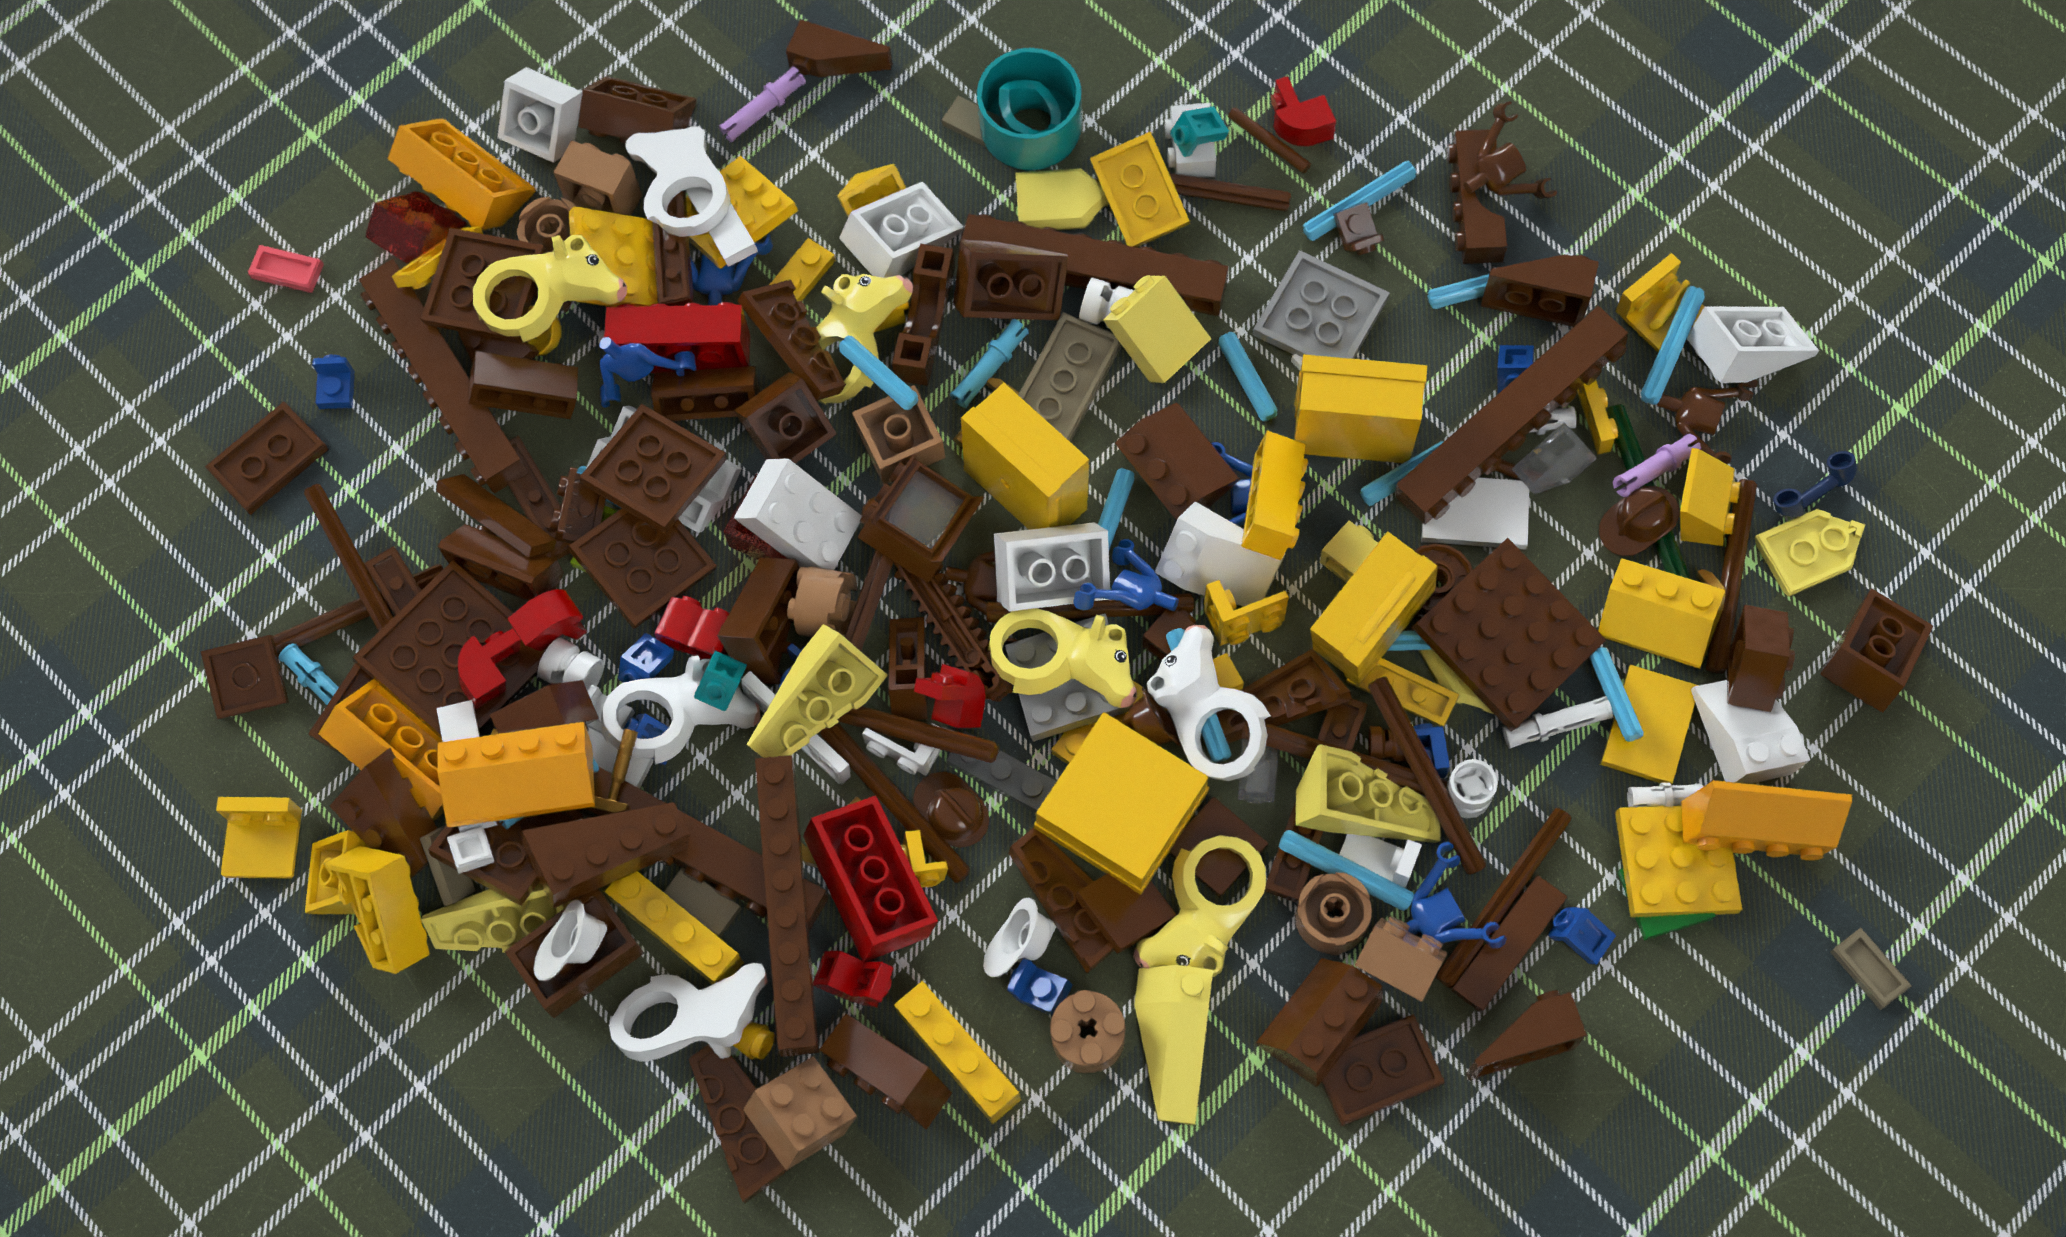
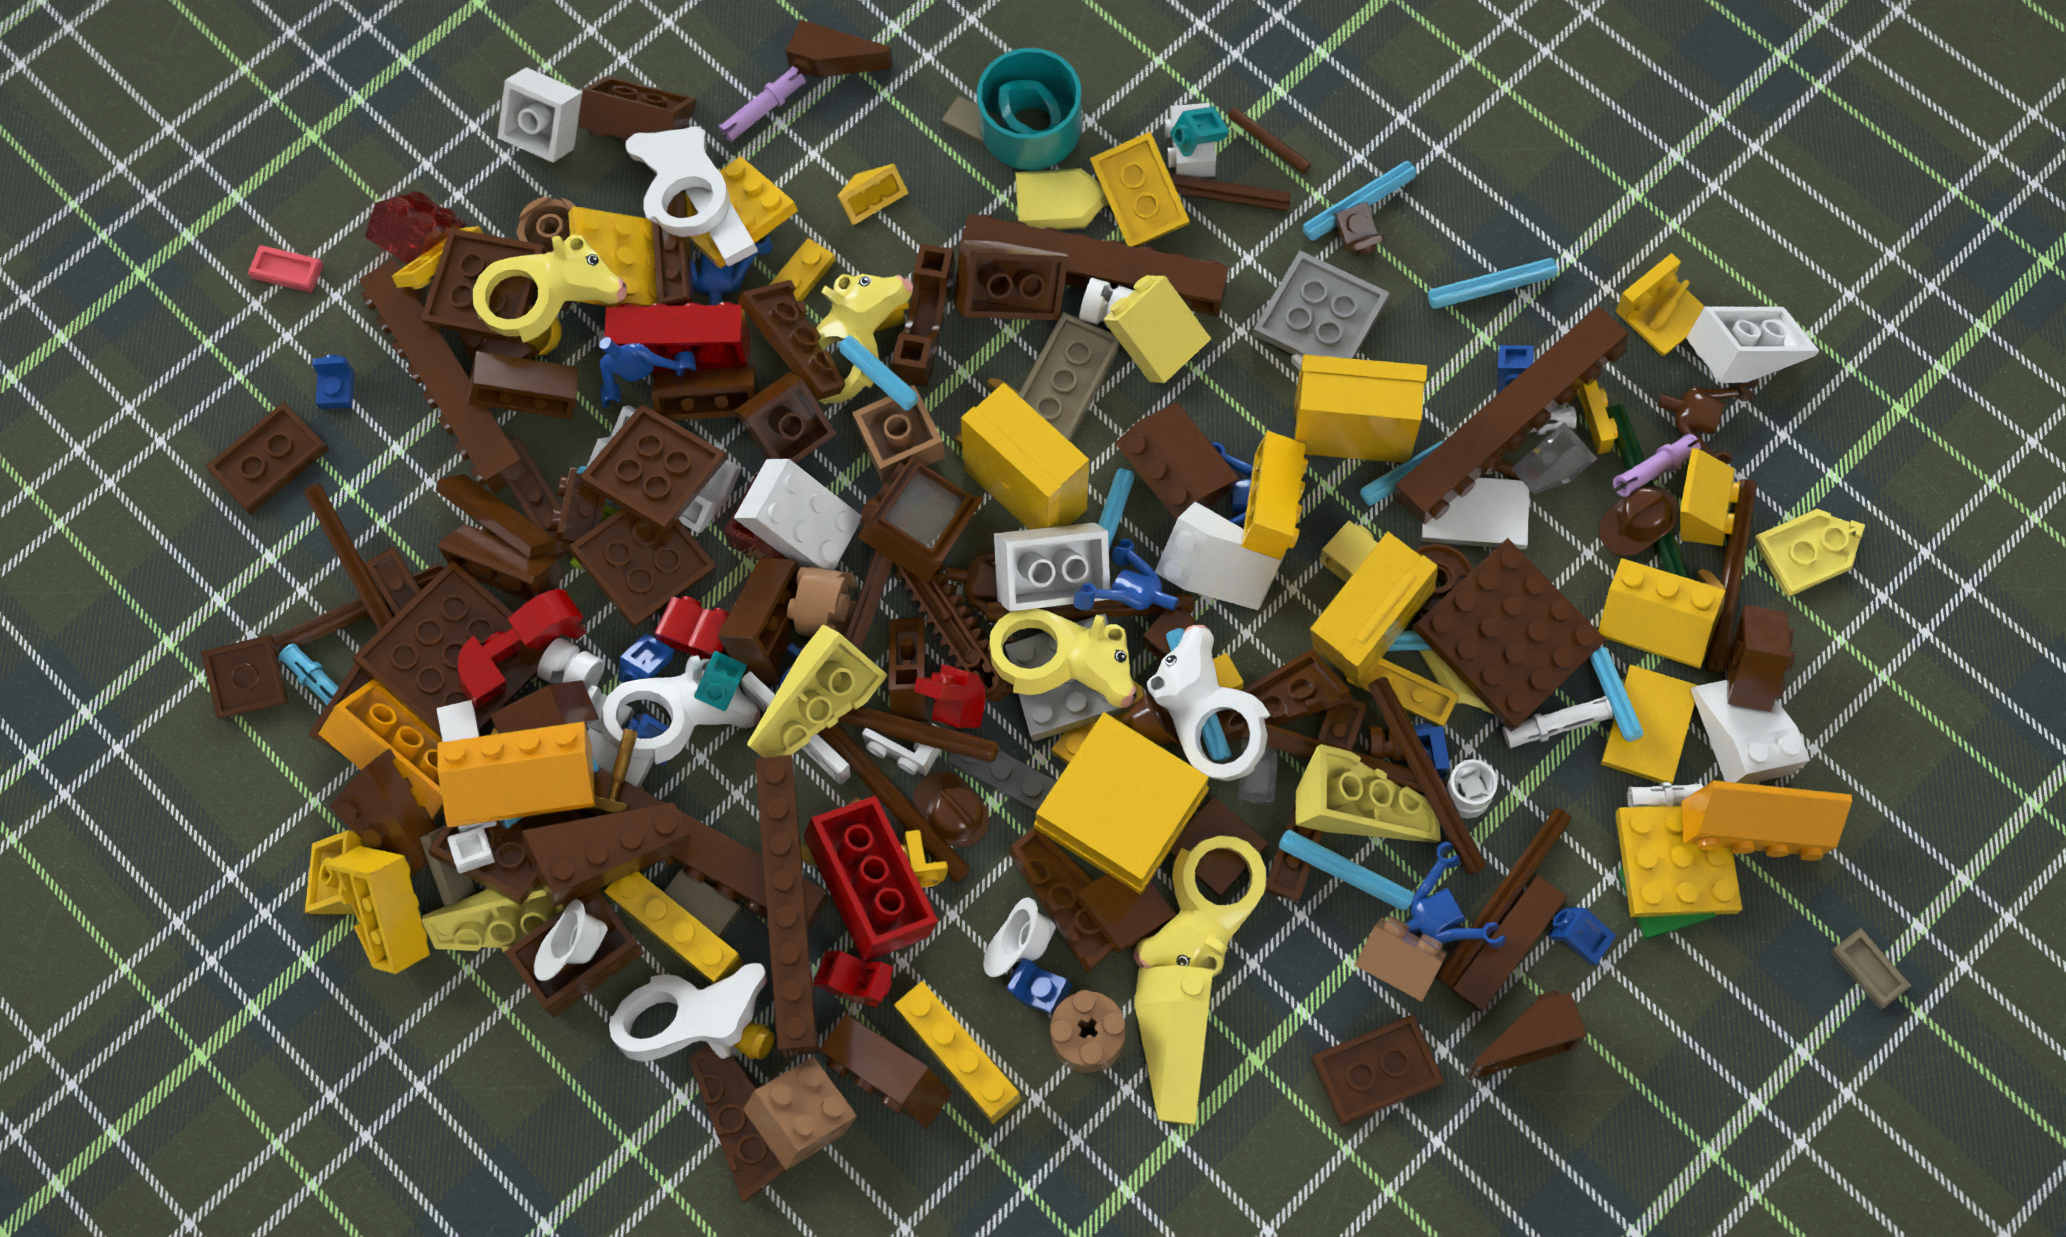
yellow bracket [216,797,302,879] -> none
light orange slope [388,118,536,230] -> none
medium nougat brick [553,140,642,216] -> none
white slope [839,182,964,278] -> none
medium azure pin [950,319,1029,408] -> none
yellow bracket [1204,580,1289,646] -> none
medium azure axle [1218,332,1278,422] -> none
reddish brown slope [1256,958,1383,1087] -> none
red brick [1271,76,1336,146] -> none
medium nougat brick [1295,872,1372,955] -> none
white bracket [1339,834,1422,888] -> none
reddish brown arch [1447,129,1507,264] -> none
reddish brown piece [1463,101,1557,199] -> none
reddish brown slope [1481,254,1599,327] -> none
medium azure axle [1640,286,1705,405] -> none
dark blue bar [1773,451,1857,517] -> none
reddish brown slope [1820,588,1933,713] -> none

